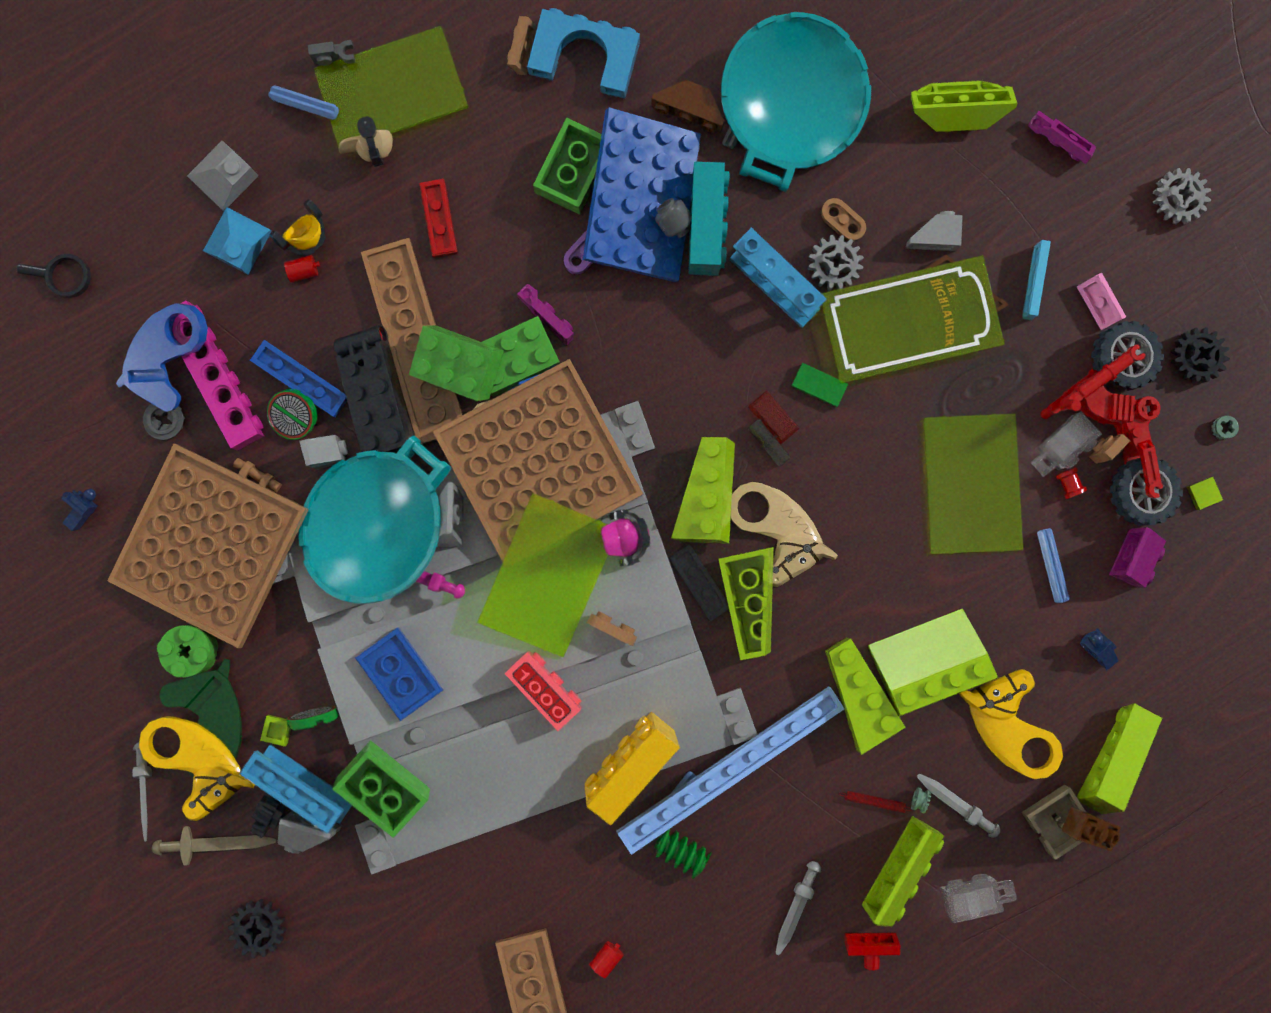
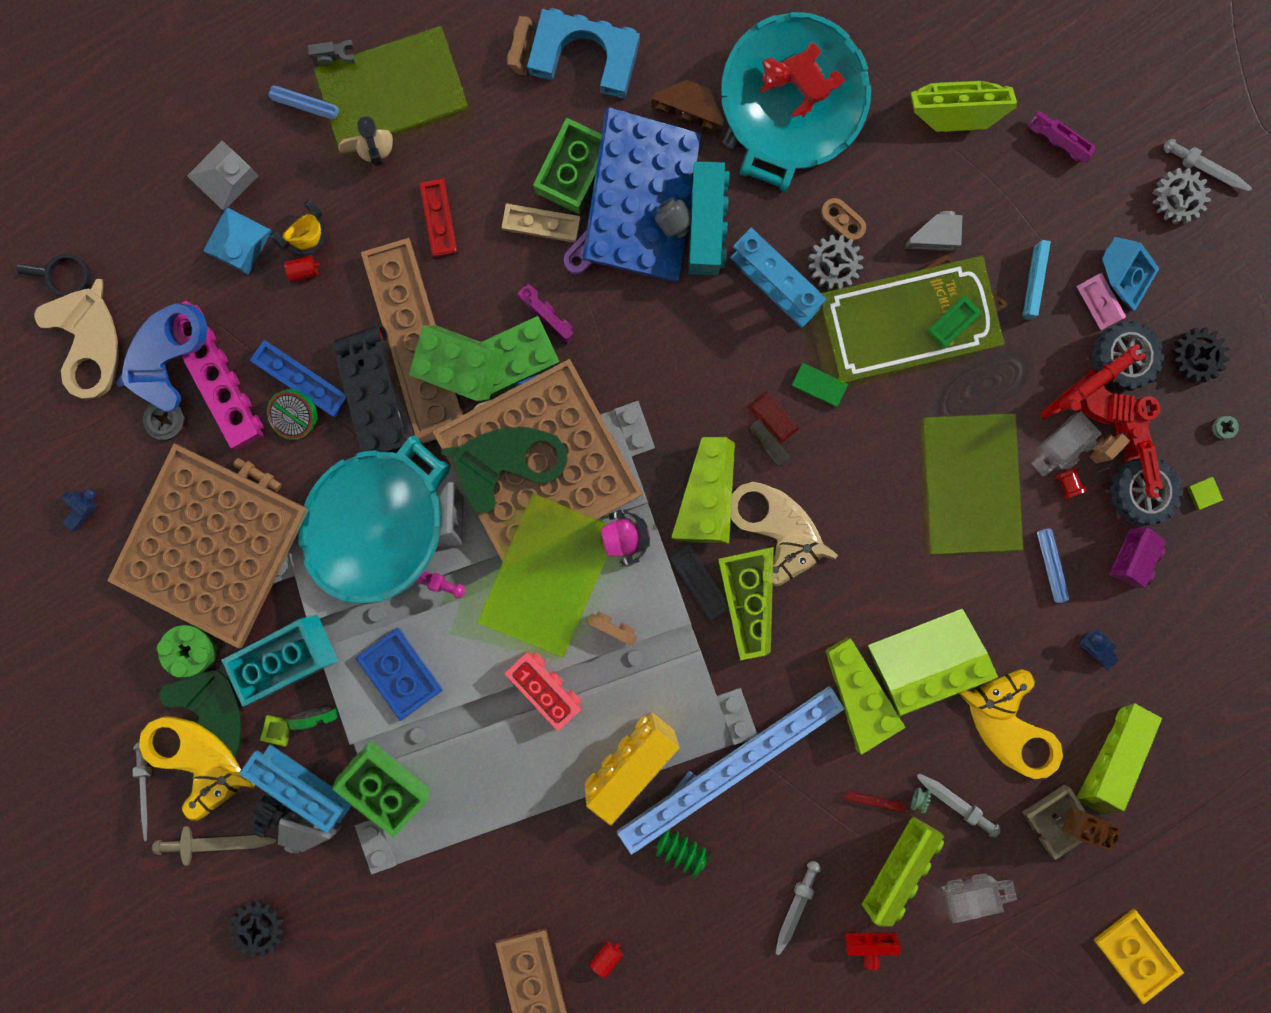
light grey slope [299,435,348,470] -> none
none -> tan animal [34,279,119,400]
none -> teal brick [222,614,338,707]
none -> dark green animal [441,427,568,514]
none -> tan plate [502,204,581,243]
none -> red animal [759,42,845,117]
none -> green tile [926,295,982,349]
none -> yellow tile [1093,909,1184,1004]
none -> dark azure slope [1102,237,1159,312]
none -> light grey sword [1164,139,1252,191]

